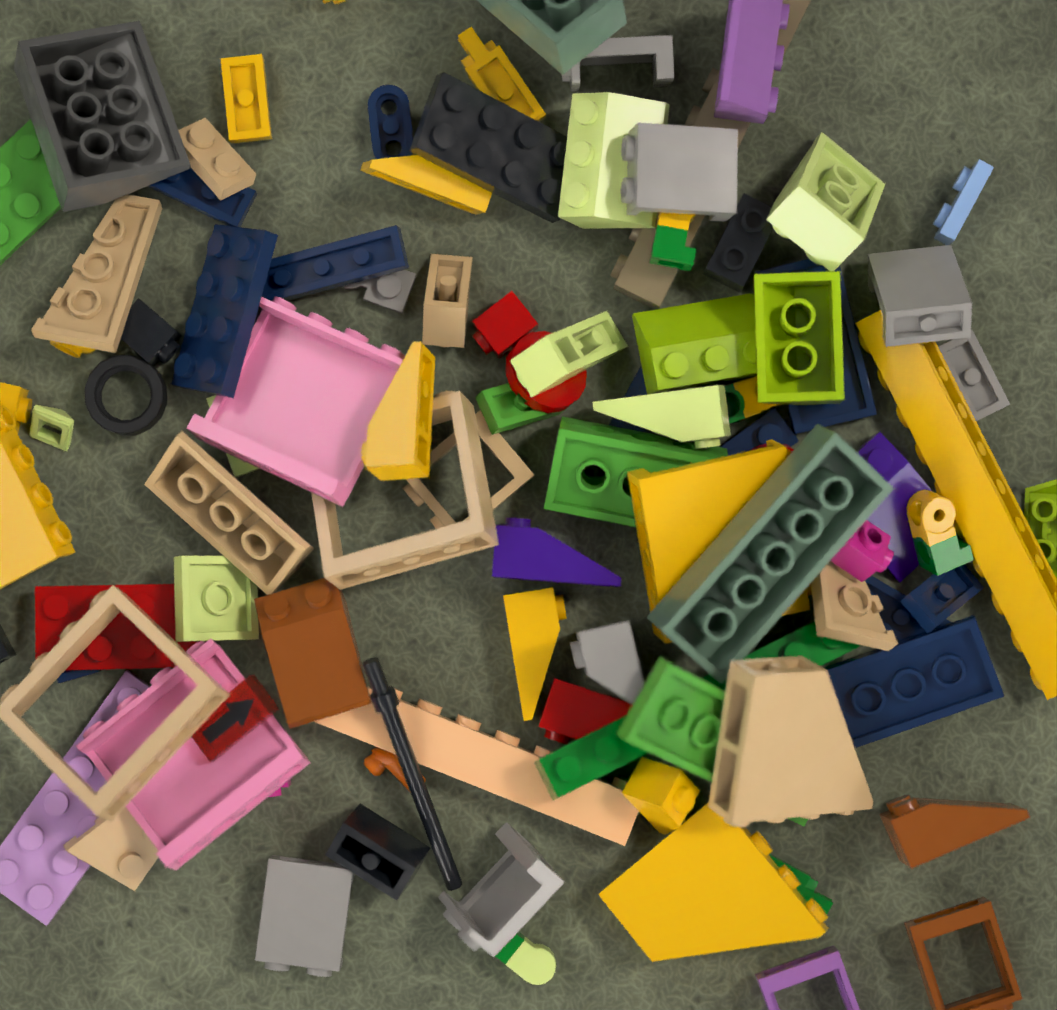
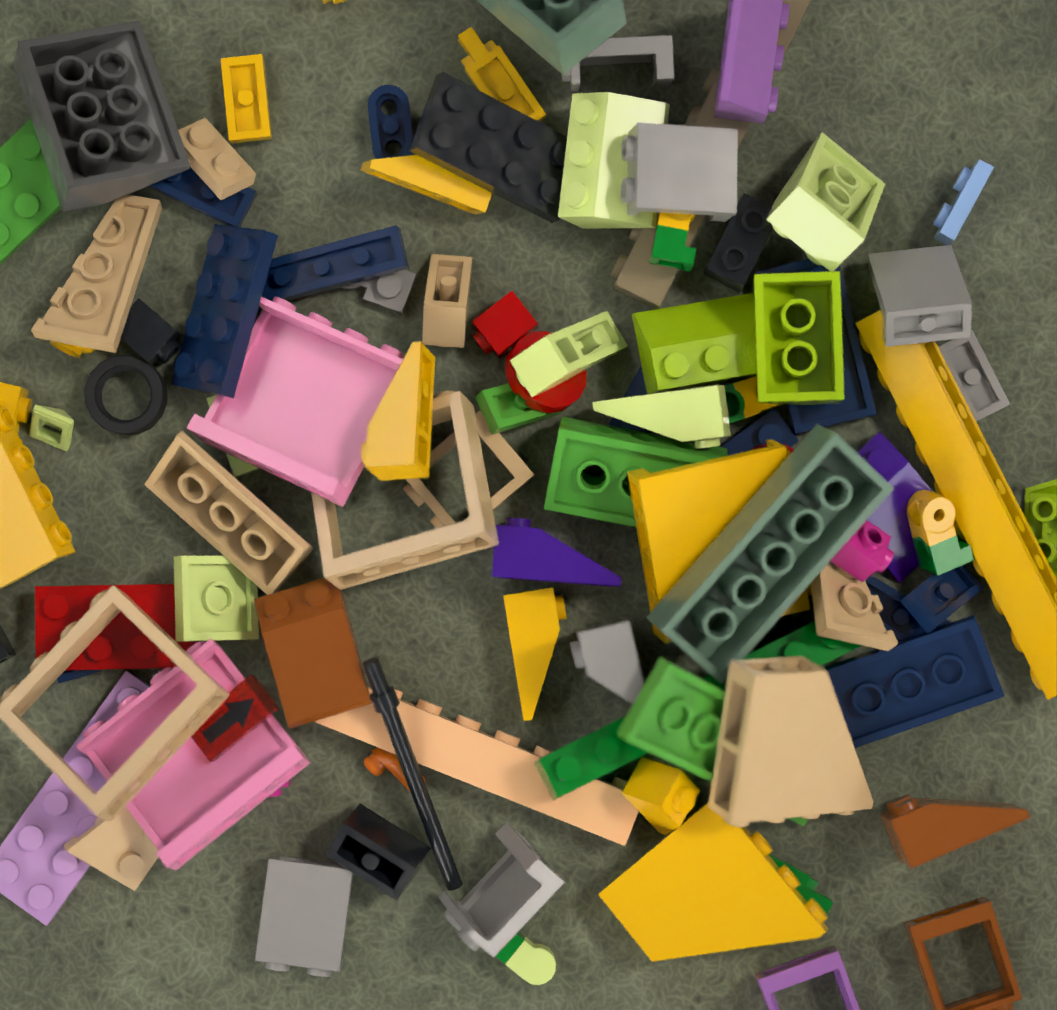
red slope [538,678,633,745] -> none

